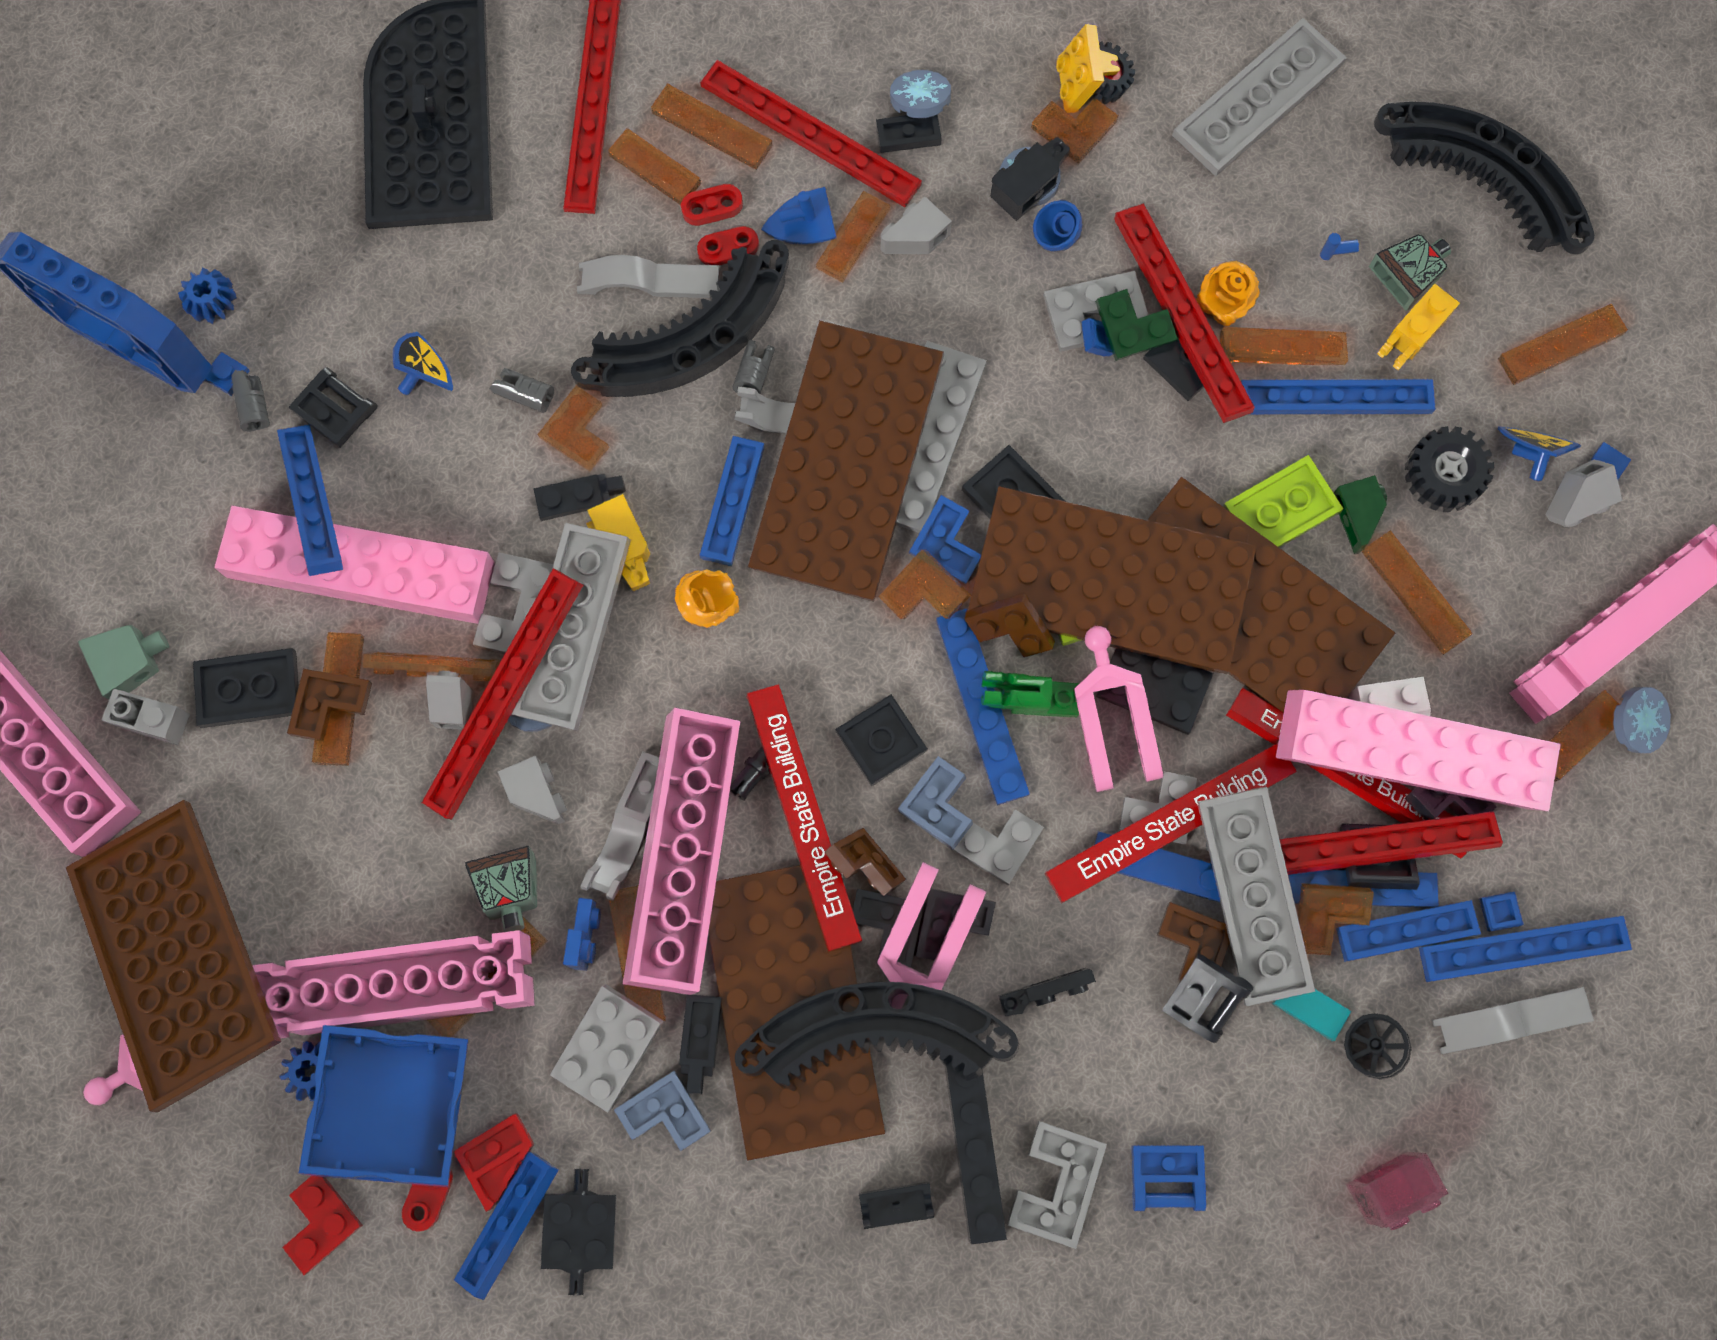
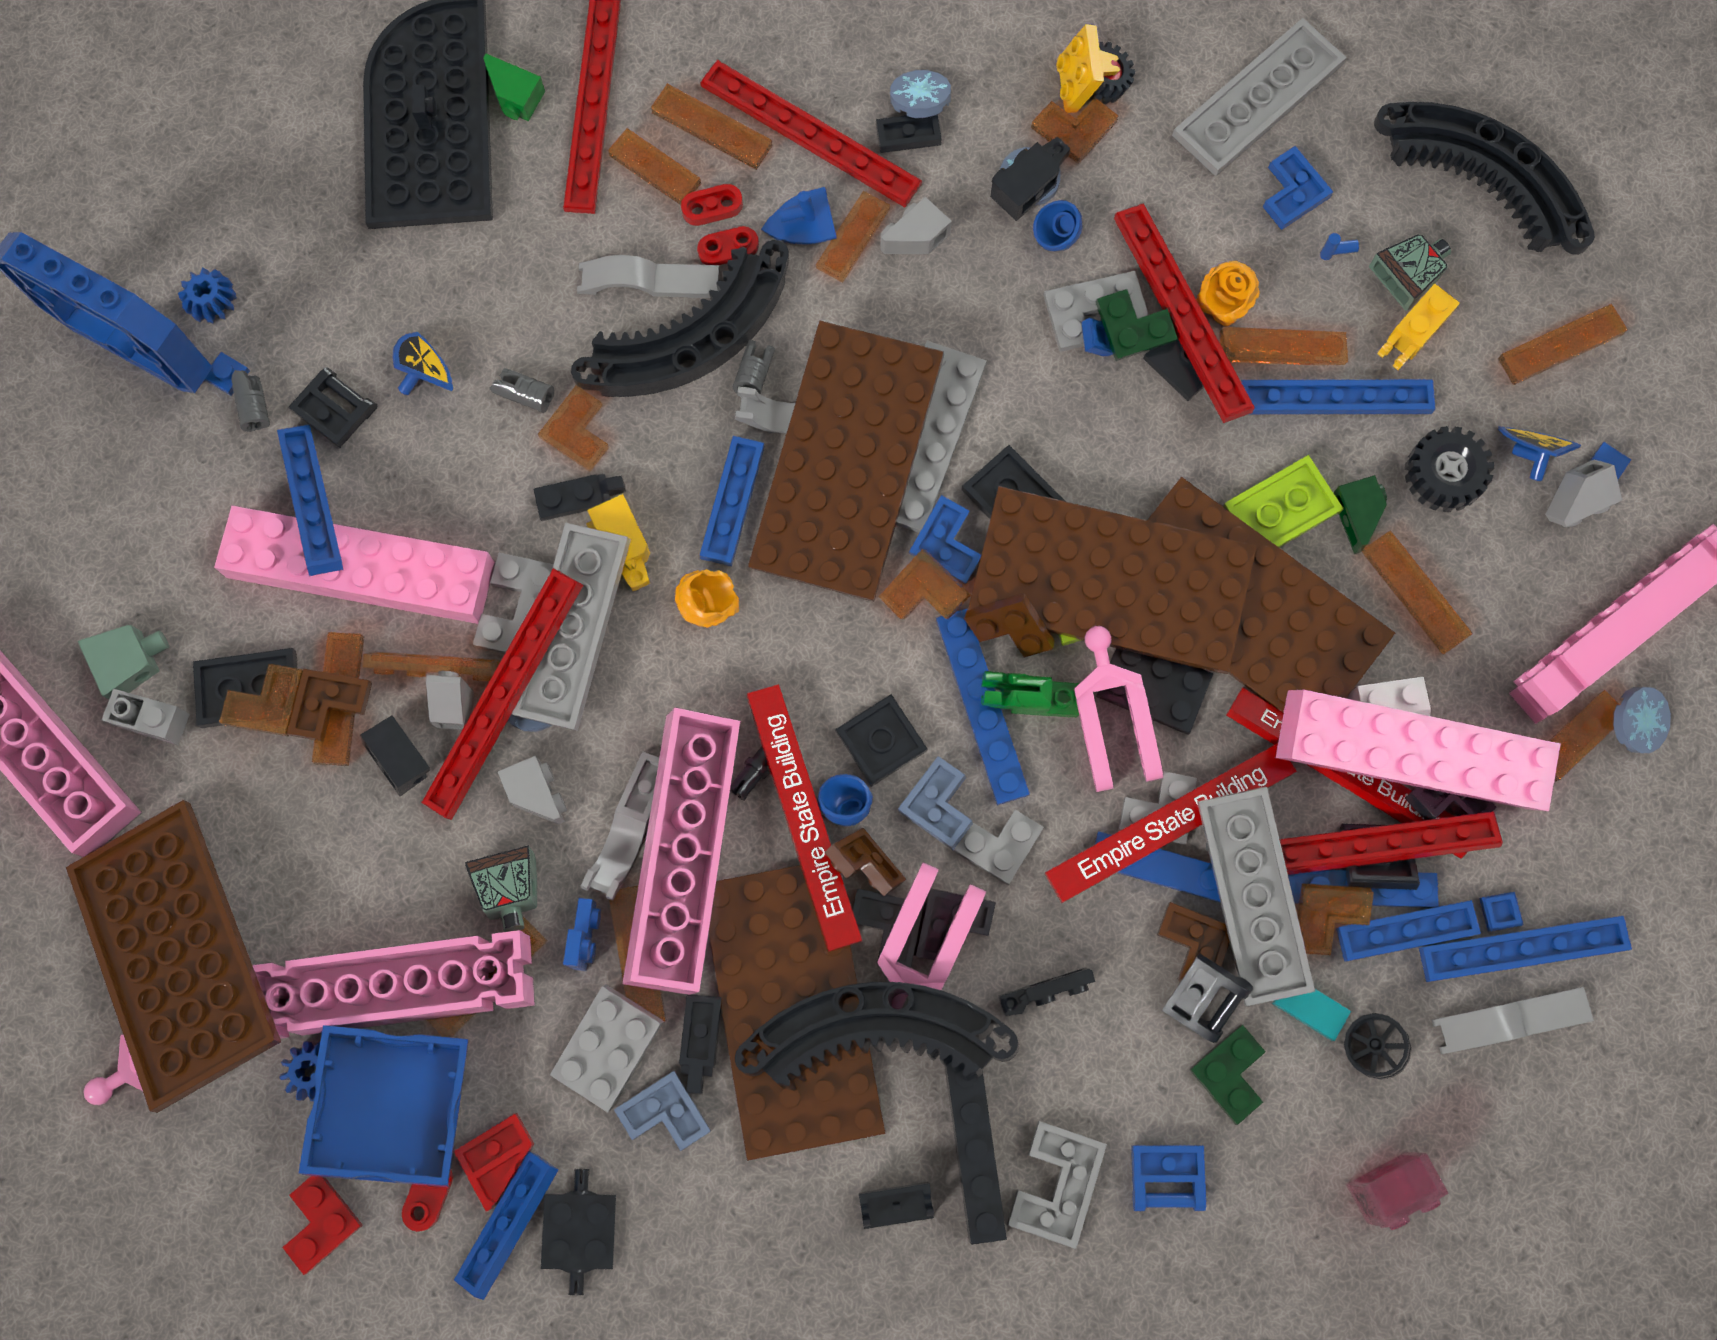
none -> clear orange plate [219,664,303,737]
none -> black hinge [360,715,430,796]
none -> green slope [483,53,545,121]
none -> blue piece [817,774,873,826]
none -> dark green plate [1189,1025,1266,1125]
none -> blue plate [1263,146,1333,230]

